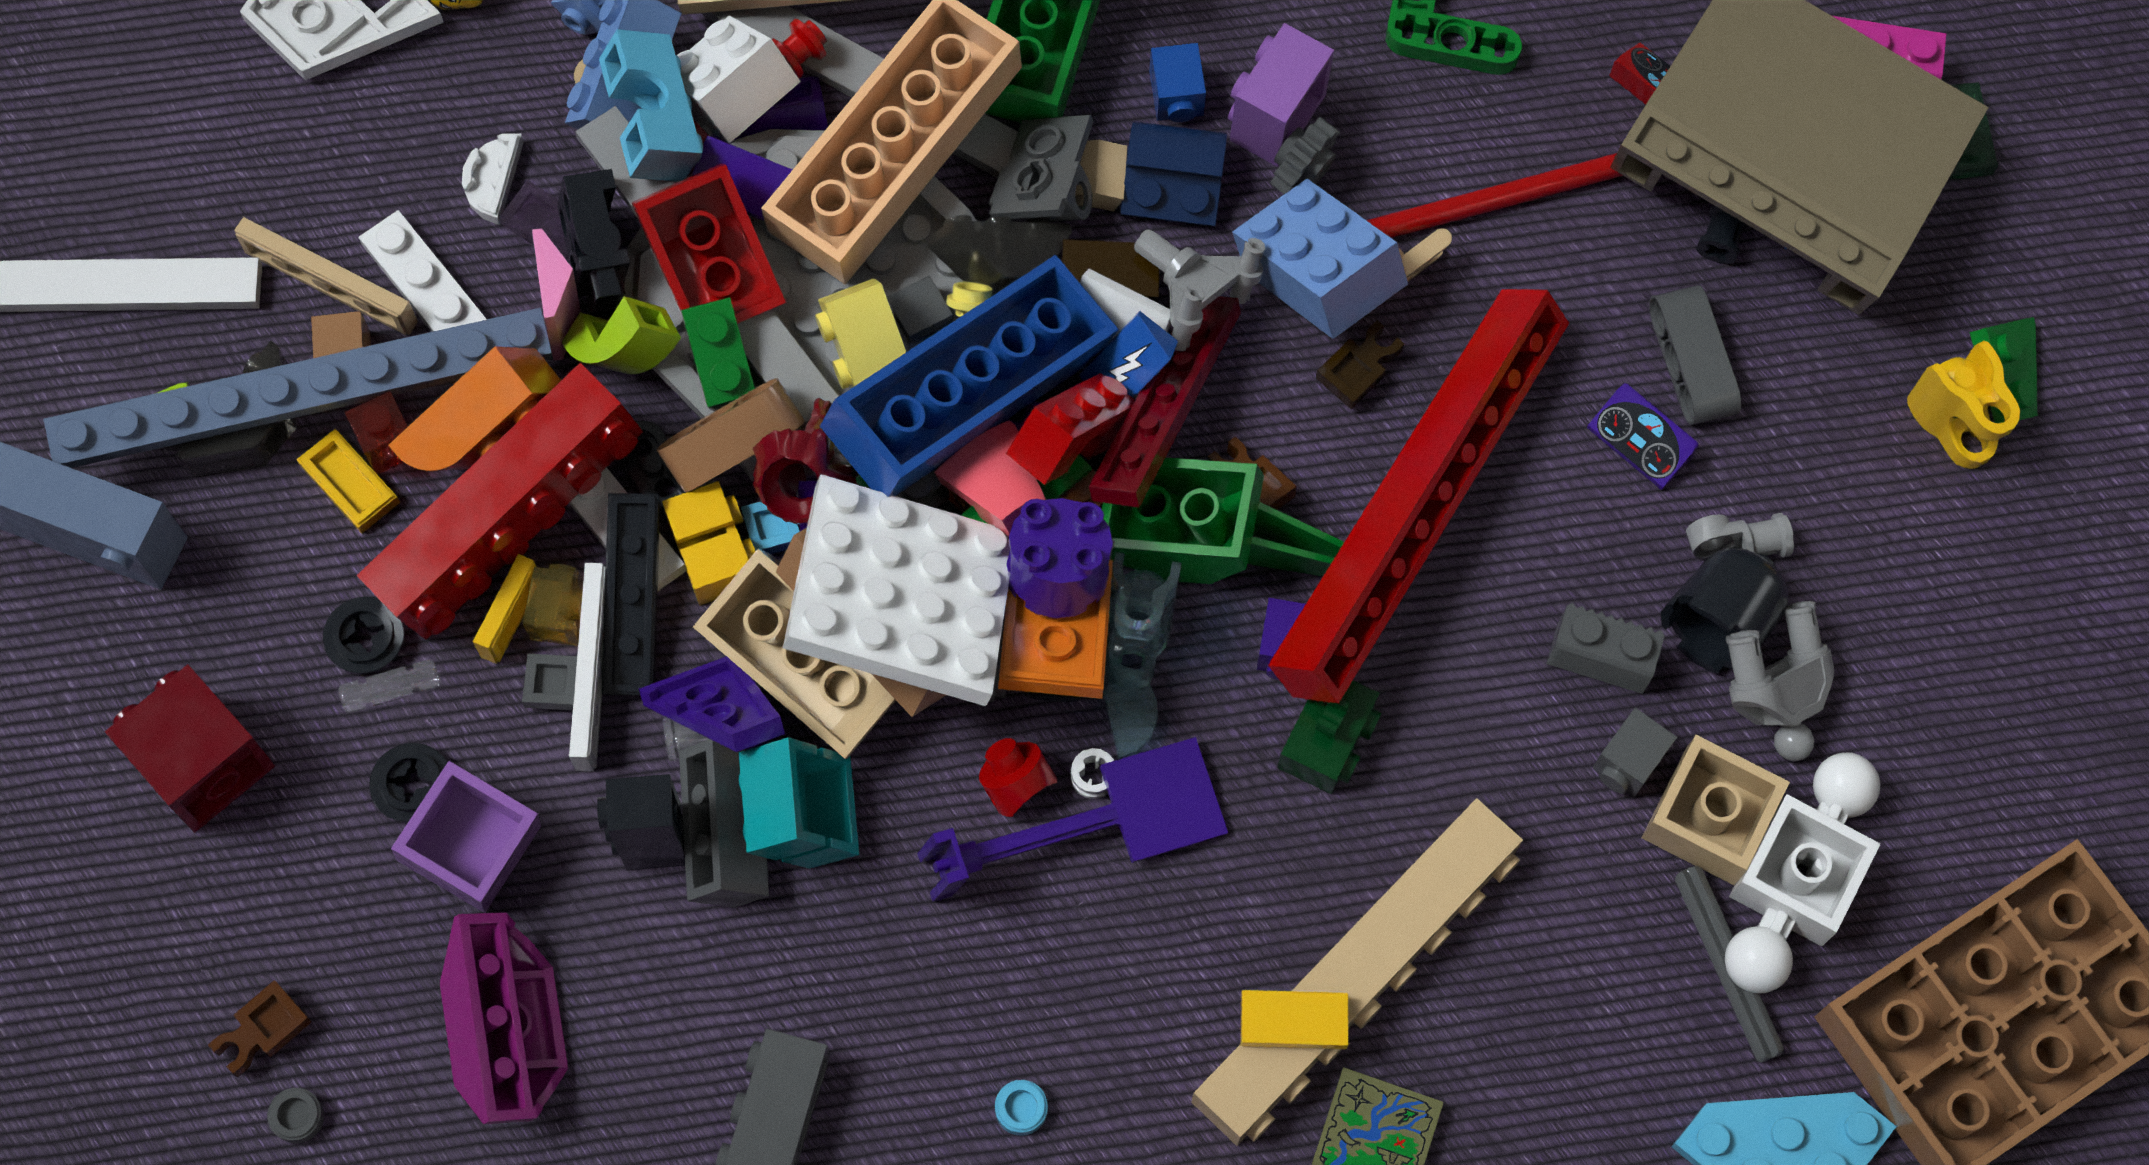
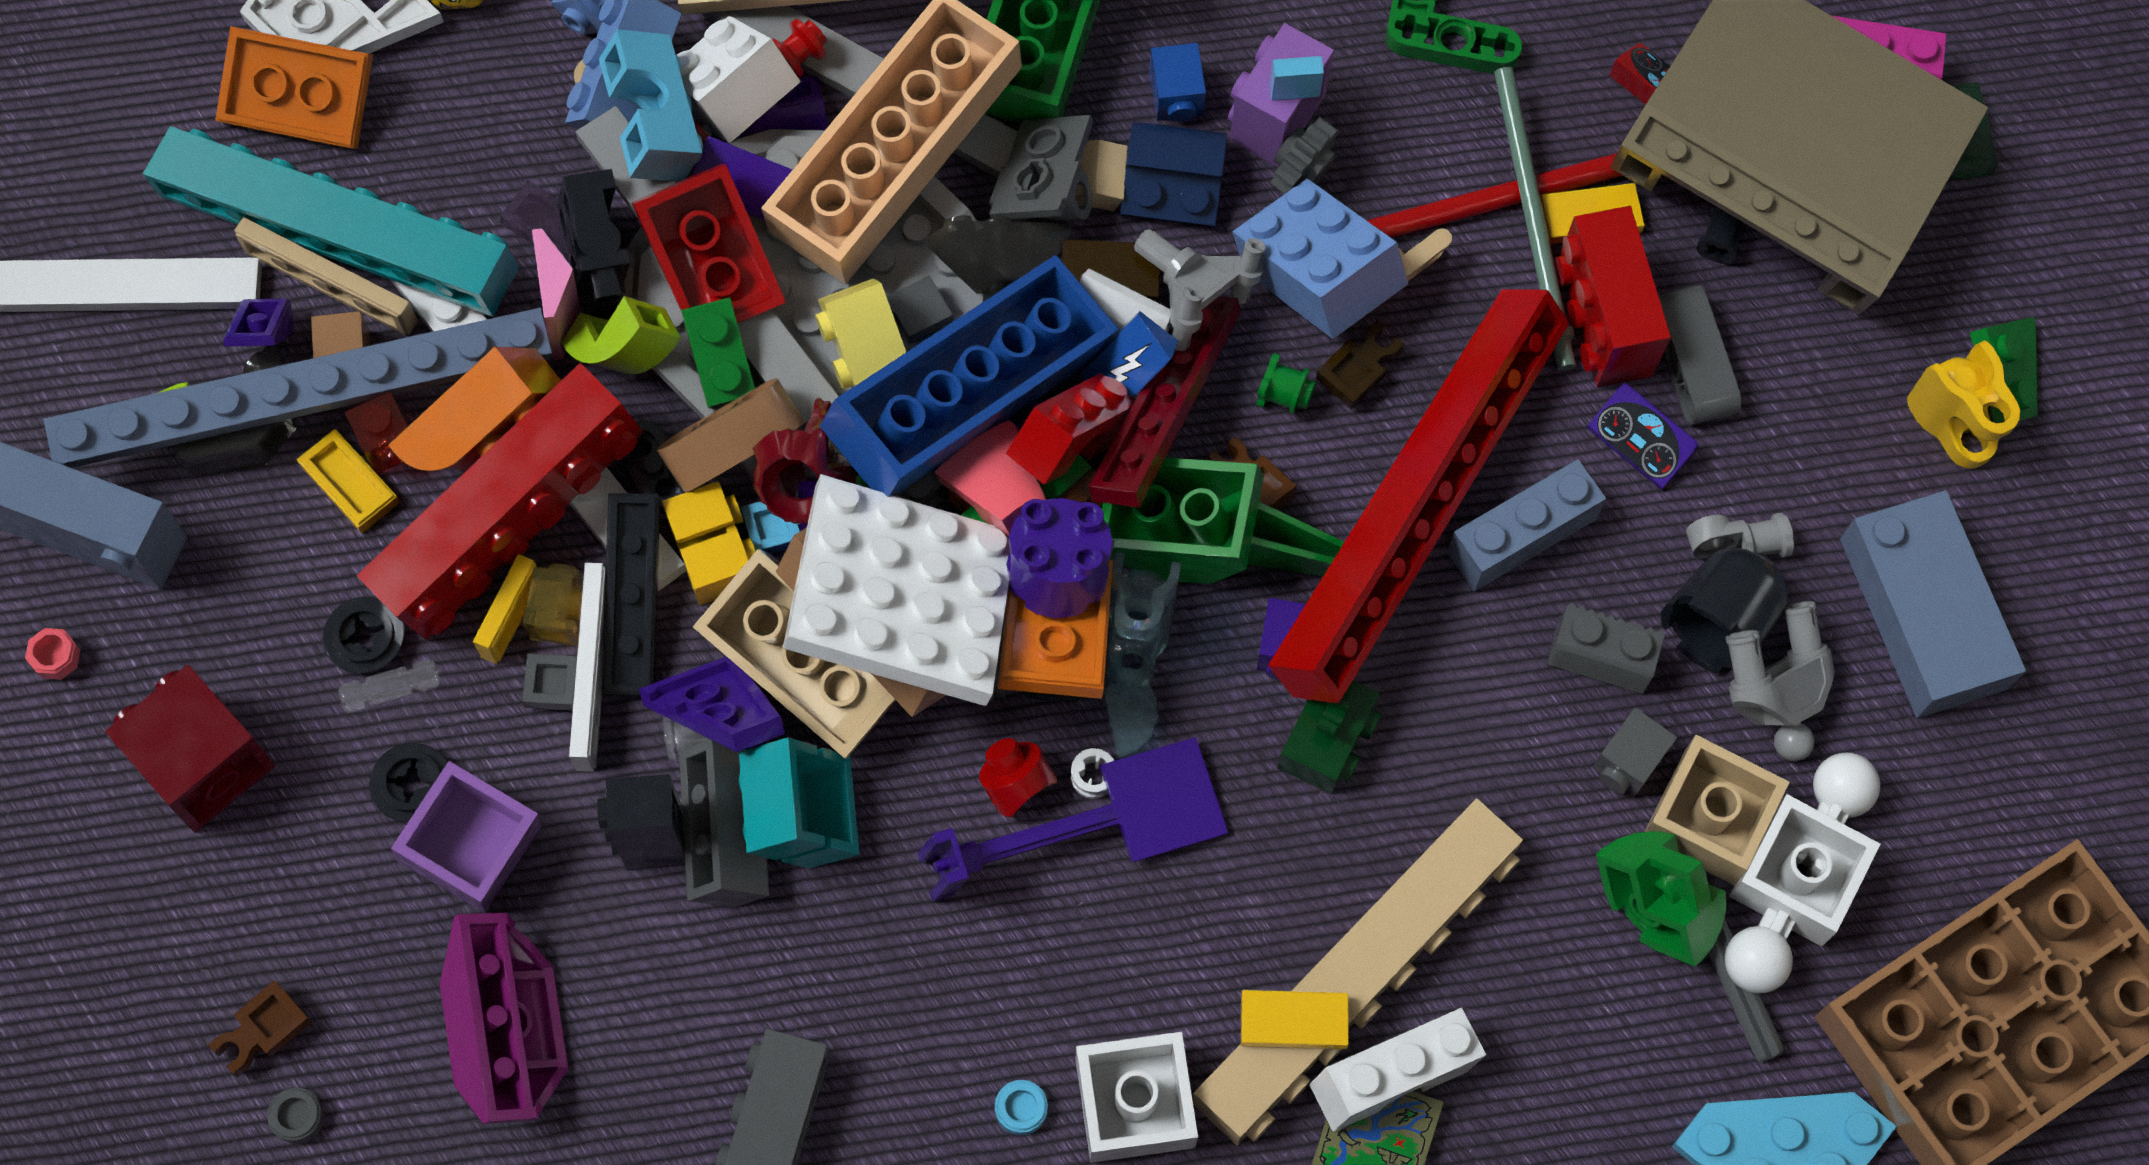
white tile [462,134,524,225] -> none
light yellow plate [946,282,992,317] -> none
none -> coral tile [25,628,81,680]
none -> teal brick [143,126,519,317]
none -> orange tile [215,26,373,149]
none -> dark purple slope [223,298,294,347]
none -> white brick [1075,1032,1198,1163]
none -> green brick [1256,353,1316,415]
none -> medium azure tile [1269,56,1324,100]
none -> white arch [1309,1008,1486,1132]
none -> sand blue brick [1447,459,1606,592]
none -> sand green bar [1494,67,1576,371]
none -> yellow tile [1541,183,1645,244]
none -> red brick [1555,205,1671,388]
none -> green brick [1596,831,1726,967]
none -> sand blue brick [1840,490,2026,718]

